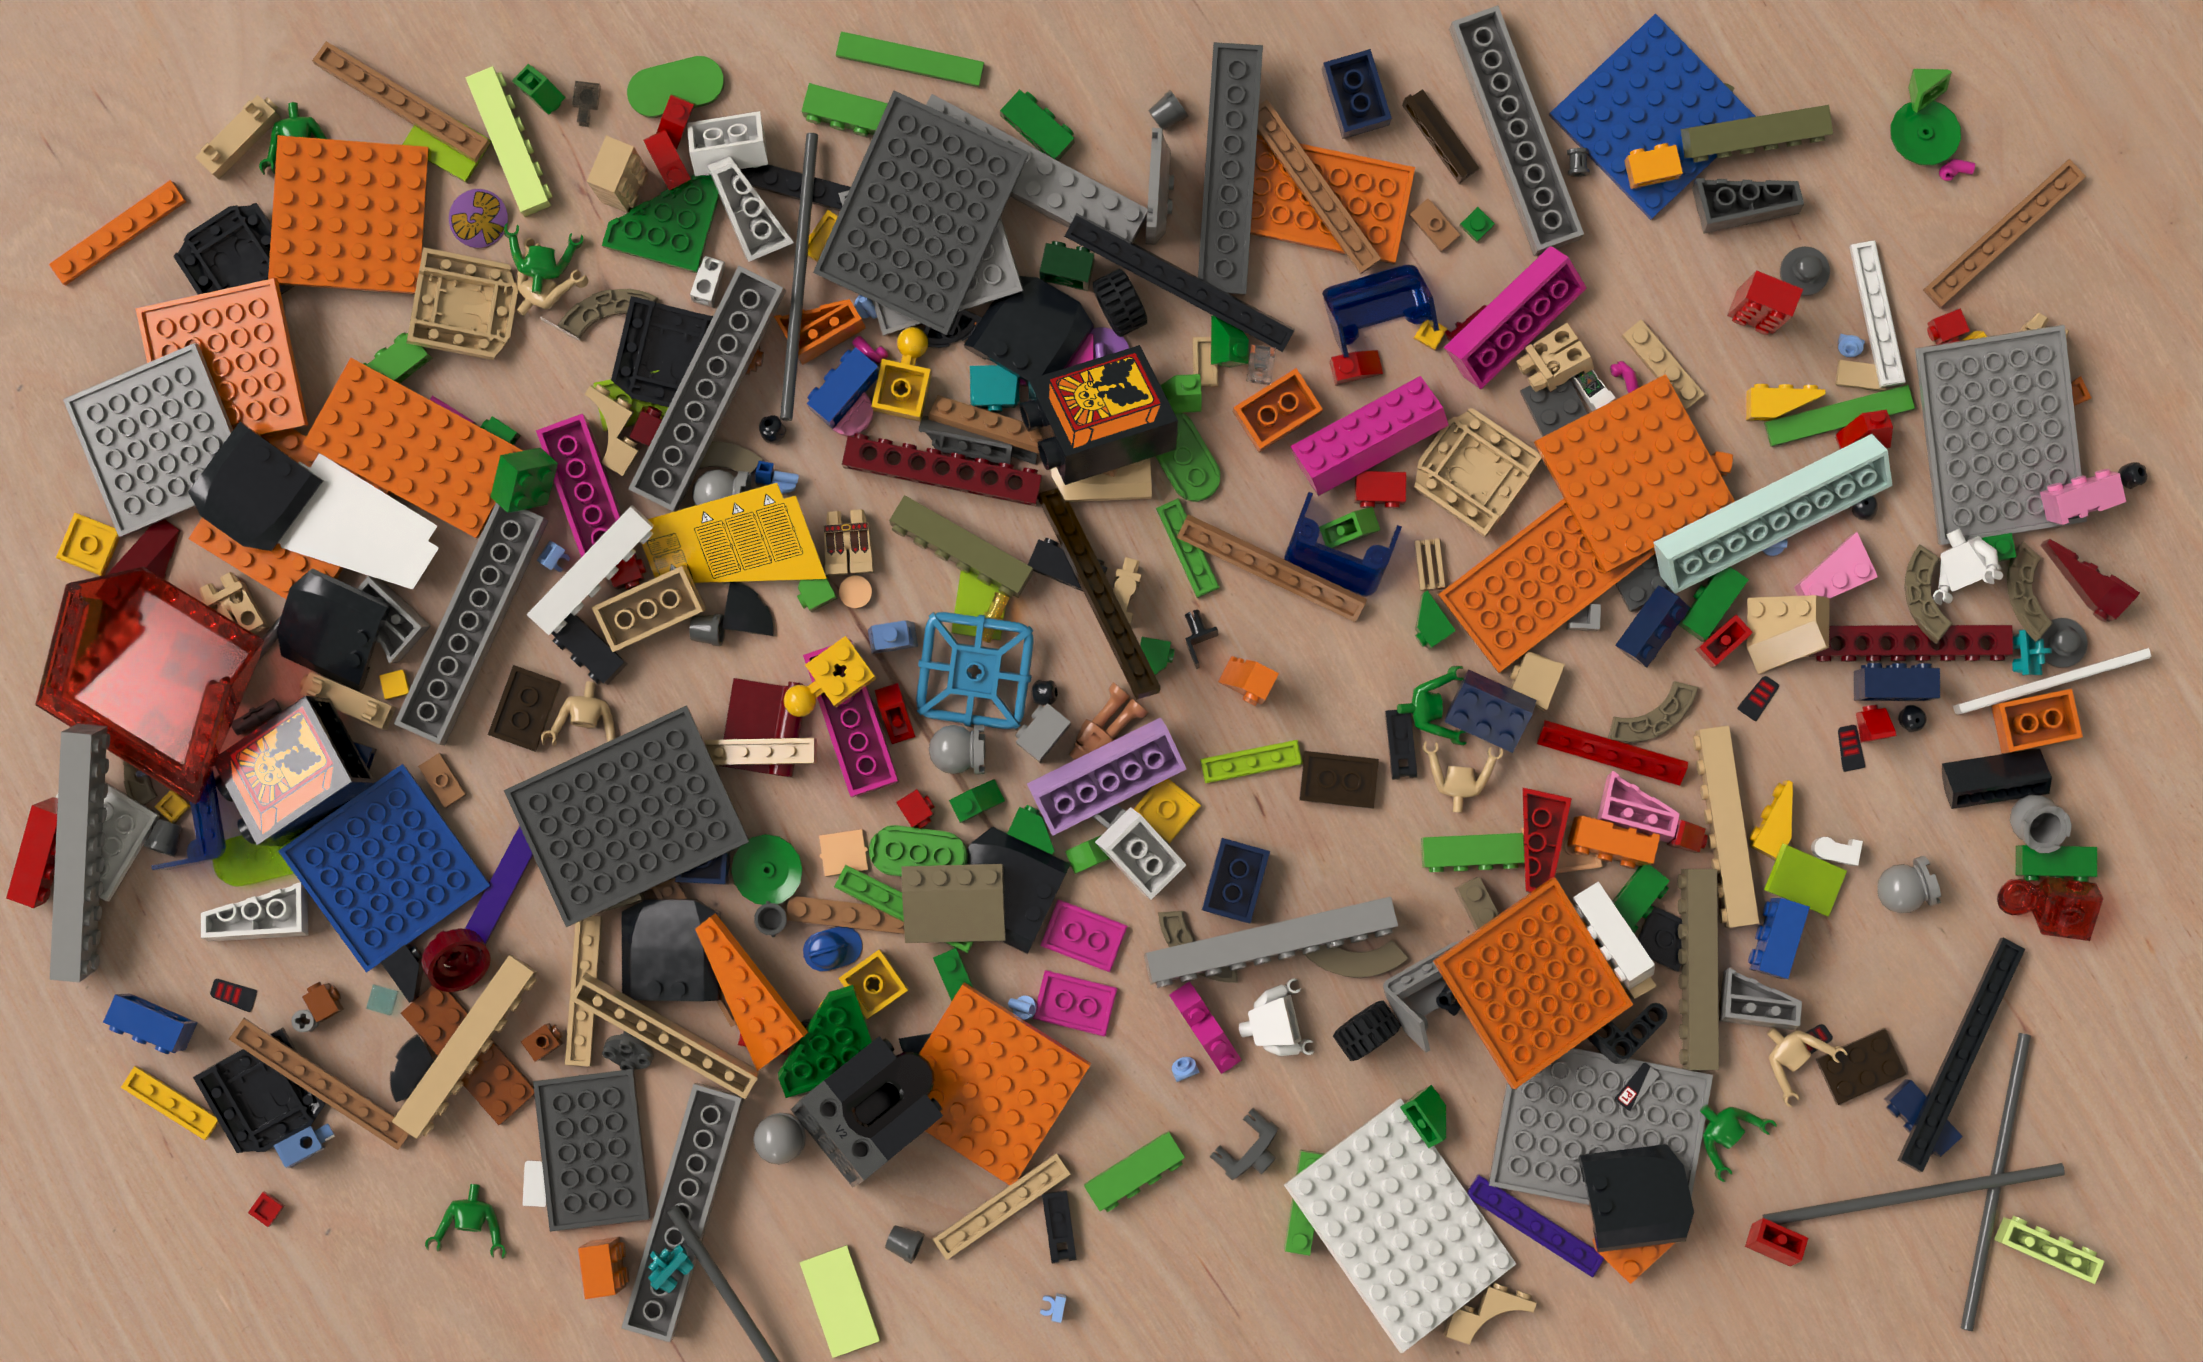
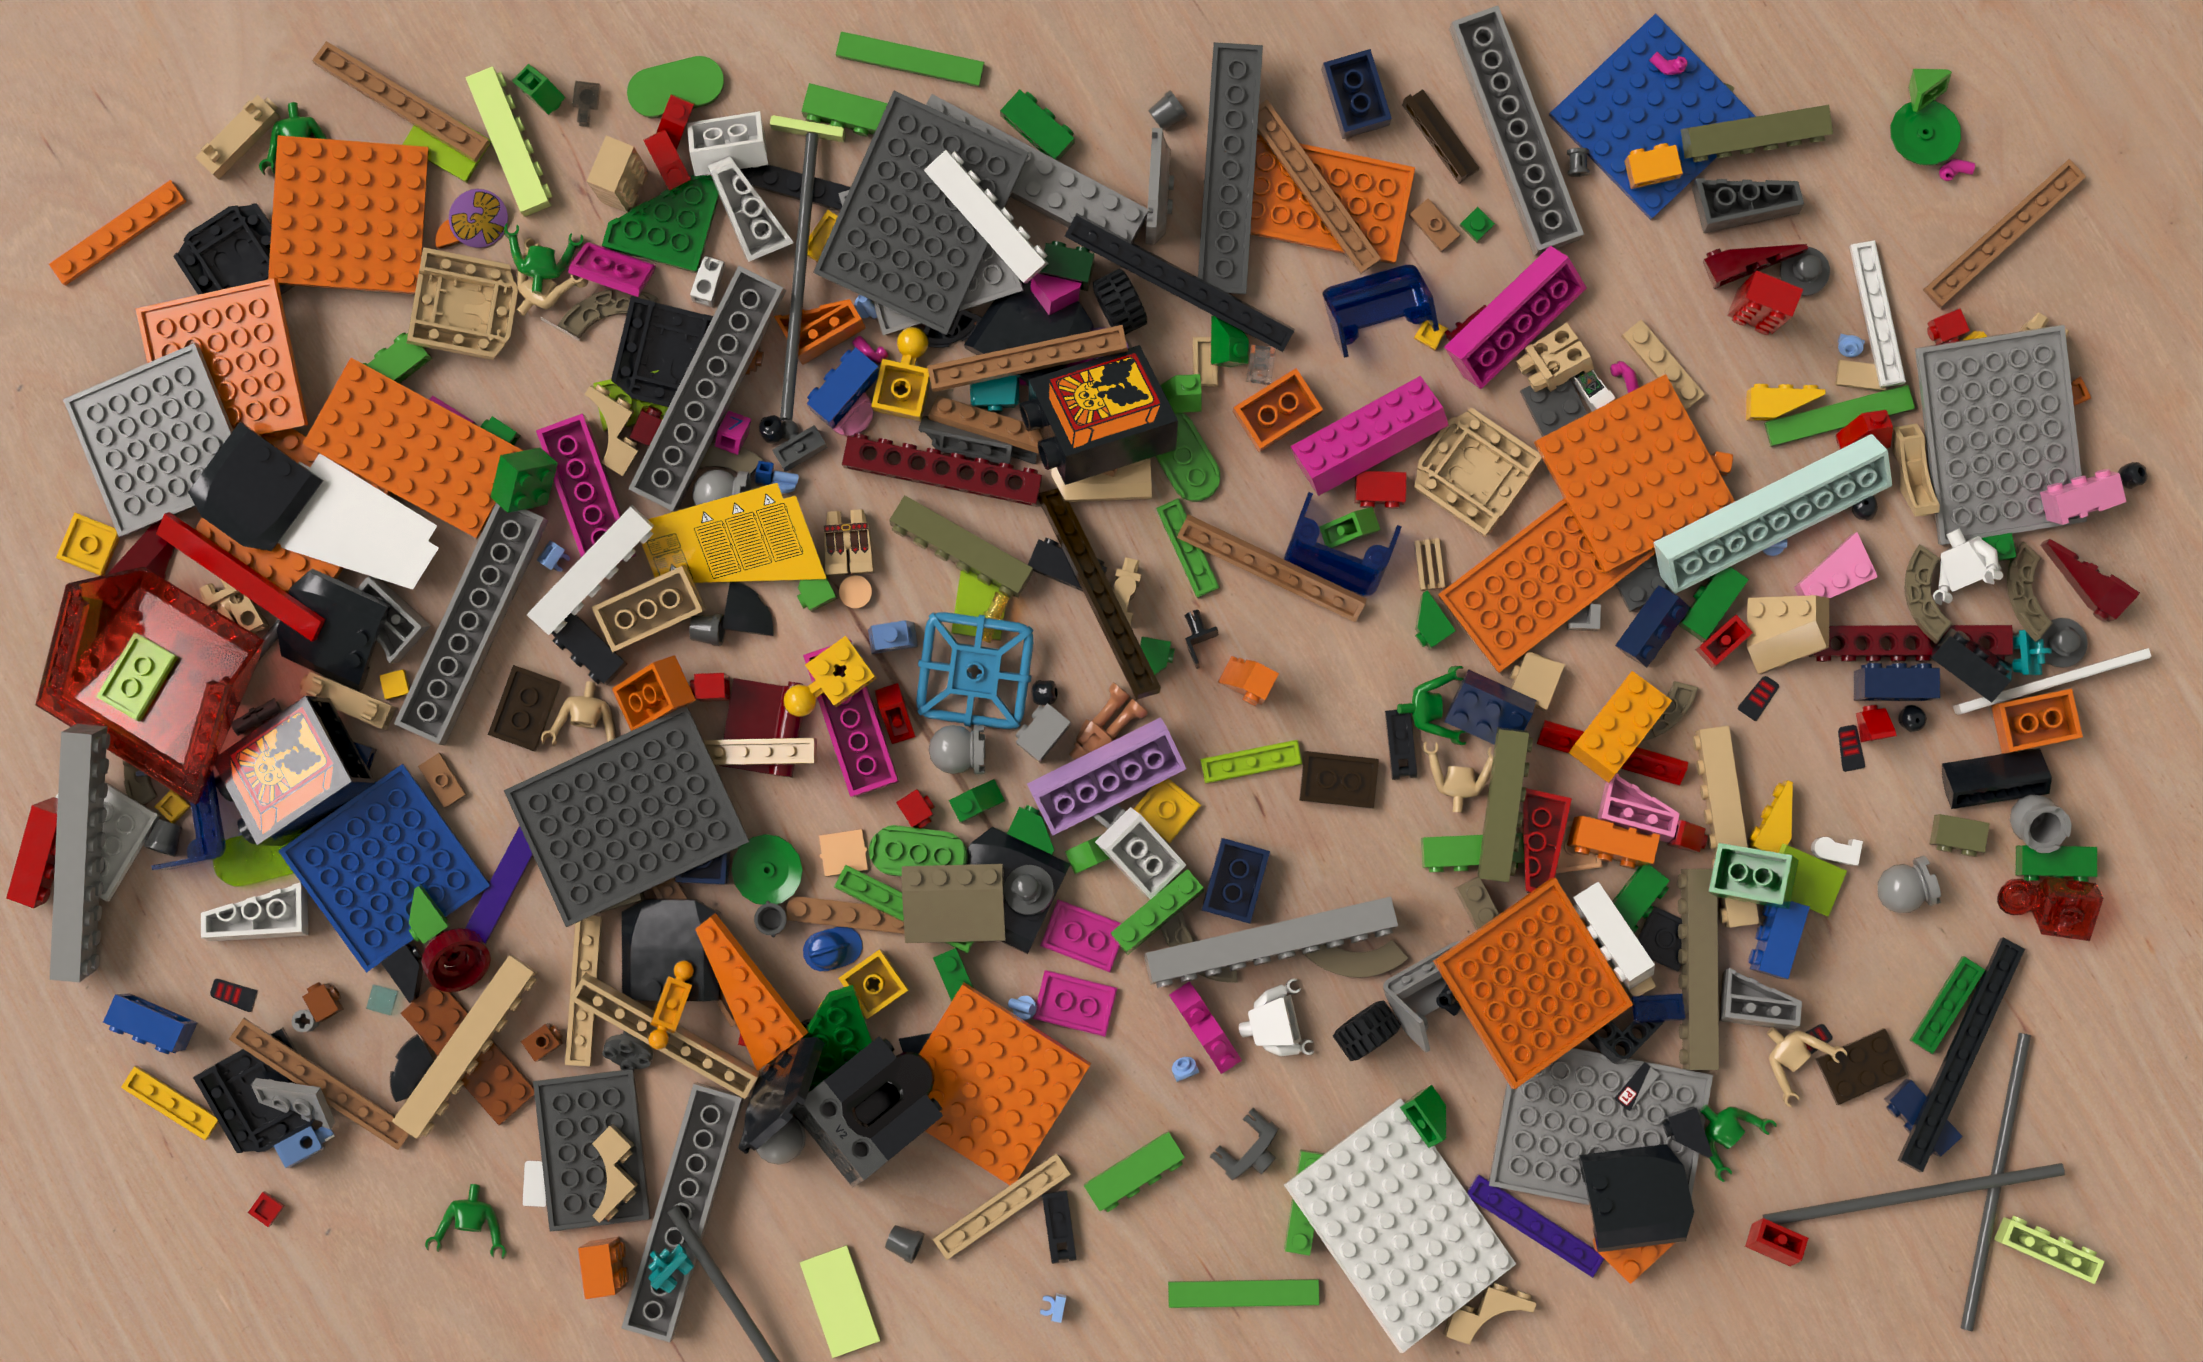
red brick [610,555,646,590] -> none
red slope [1330,350,1383,386] -> none
none -> lime tile [96,632,178,722]
none -> red tile [156,512,326,642]
none -> light grey wing [251,1078,335,1130]
none -> bright green slope [409,884,451,944]
none -> orange tile [436,219,460,249]
none -> dark pink tile [568,242,655,297]
none -> tan arch [592,1124,638,1223]
none -> orange brick [612,655,696,731]
none -> light orange plate [648,960,694,1050]
none -> red brick [690,673,730,702]
none -> dark pink brick [715,410,751,455]
none -> black wedge [738,1037,825,1154]
none -> yellowish green tile [770,115,846,142]
none -> dark grey plate [772,421,828,472]
none -> white brick [924,150,1048,283]
none -> medium nougat plate [927,325,1128,392]
none -> dark grey plate [1004,865,1054,915]
none -> dark pink slope [1030,273,1081,315]
none -> bright green brick [1111,869,1204,955]
none -> bright green tile [1168,1279,1319,1308]
none -> olive brick [1477,727,1533,882]
none -> light orange brick [1569,671,1672,783]
none -> clear blue tile [1631,994,1686,1023]
none -> dark pink arm [1649,51,1687,75]
none -> black slope [1662,1106,1713,1158]
none -> dark red wedge [1703,244,1808,289]
none -> brick [1709,843,1799,909]
none -> tan arch [1893,424,1940,517]
none -> green plate [1910,956,1985,1054]
none -> olive brick [1930,814,1990,857]
none -> black wedge [1931,628,2012,703]

